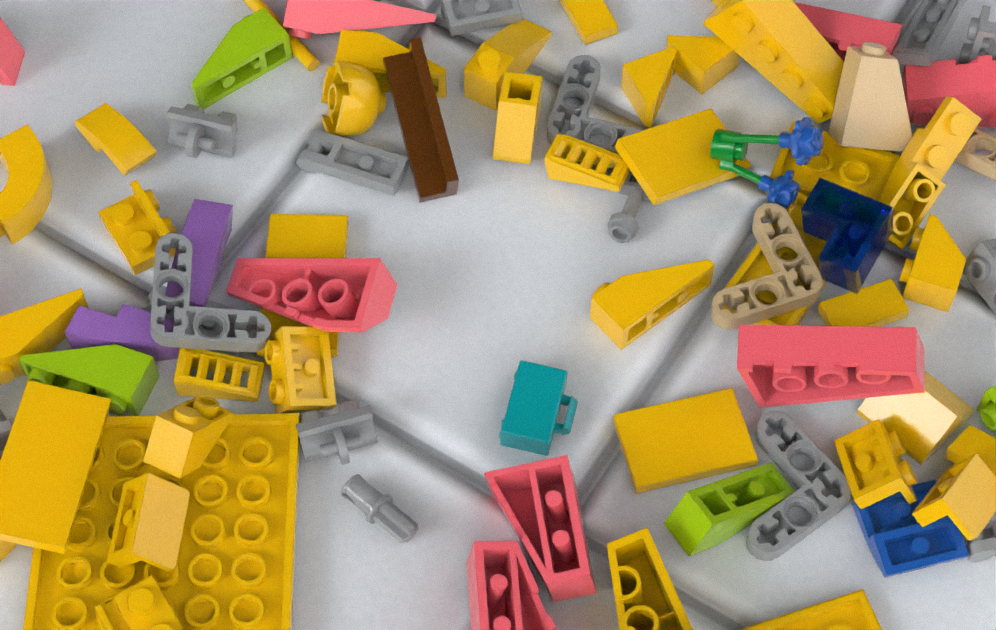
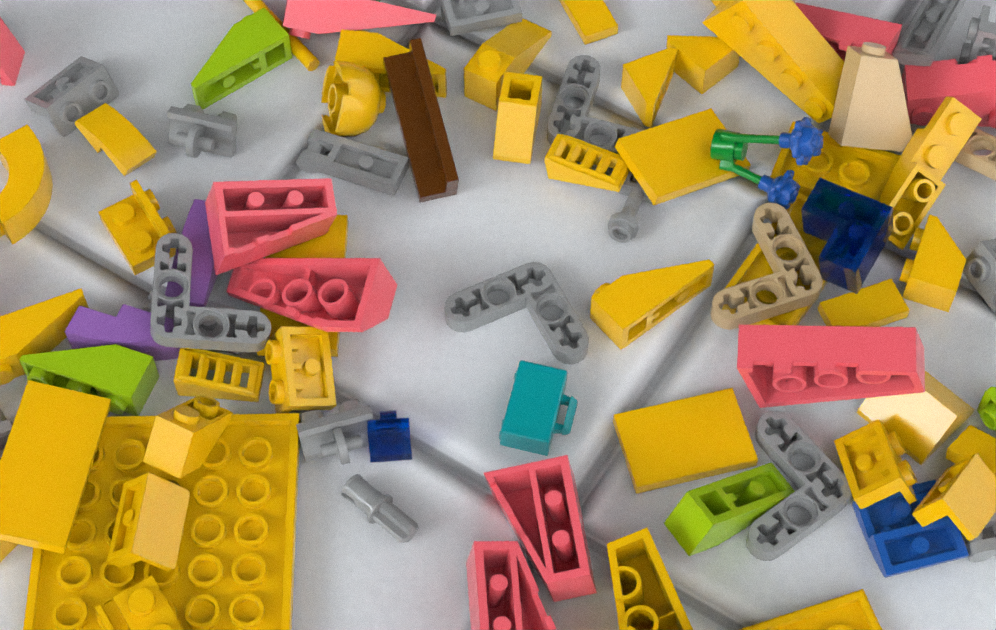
none -> light grey bracket [24,56,119,137]
none -> coral wedge [205,178,337,276]
none -> clear blue tile [367,410,412,463]
none -> light grey beam [444,262,589,365]

